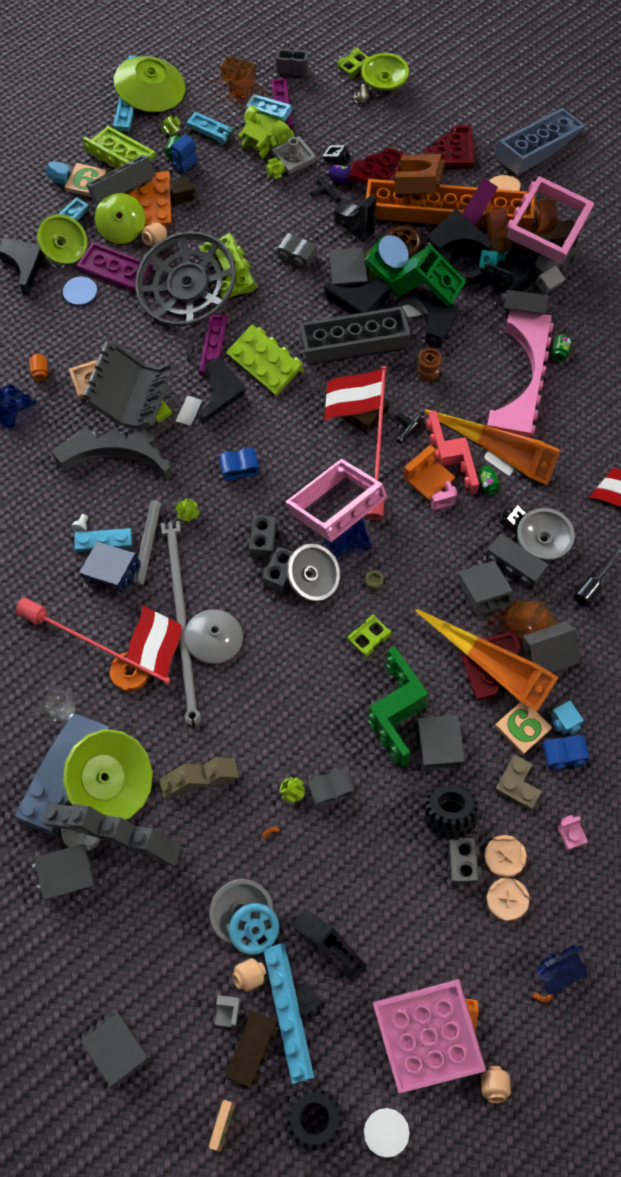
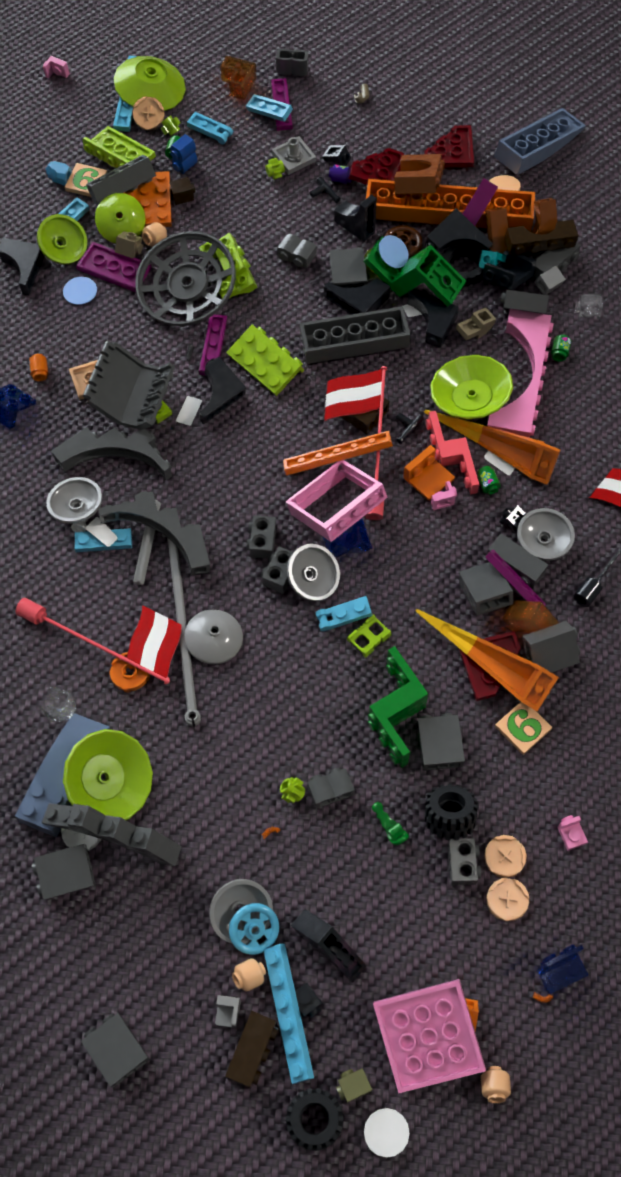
panel [79,542,141,594] -> none
dark tan arch [160,757,239,798] -> none
lime gear [175,499,200,522] -> none
light nougat tile [209,1100,235,1152] -> none
blue brick [219,448,259,481] -> none
lime piece [238,106,294,160] -> none
lime piece [336,47,369,79] -> none
lime dish [361,53,409,91] -> none
olive tile [365,570,384,590] -> none
dark orange wheel [417,348,442,382] -> none
dark tan plate [495,754,542,811] -> none
bright pink window [506,176,594,264] -> none
blue brick [542,735,590,771] -> none
medium azure brick [550,701,584,736] -> none
none -> bright pink bracket [43,56,70,78]
none -> light grey dish [46,477,103,524]
none -> white sticker [85,517,117,547]
none -> dark grey arch [98,491,210,576]
none -> dark tan brick [115,231,143,258]
none -> light nougat tile [133,97,165,130]
none -> orange tile [283,431,393,476]
none -> medium azure plate [315,596,373,631]
none -> olive brick [336,1068,372,1104]
none -> green piece [372,802,409,846]
none -> lime dish [430,355,513,419]
none -> dark tan brick [456,307,496,340]
none -> magenta tile [485,549,546,613]
none -> clear brick [575,294,603,319]

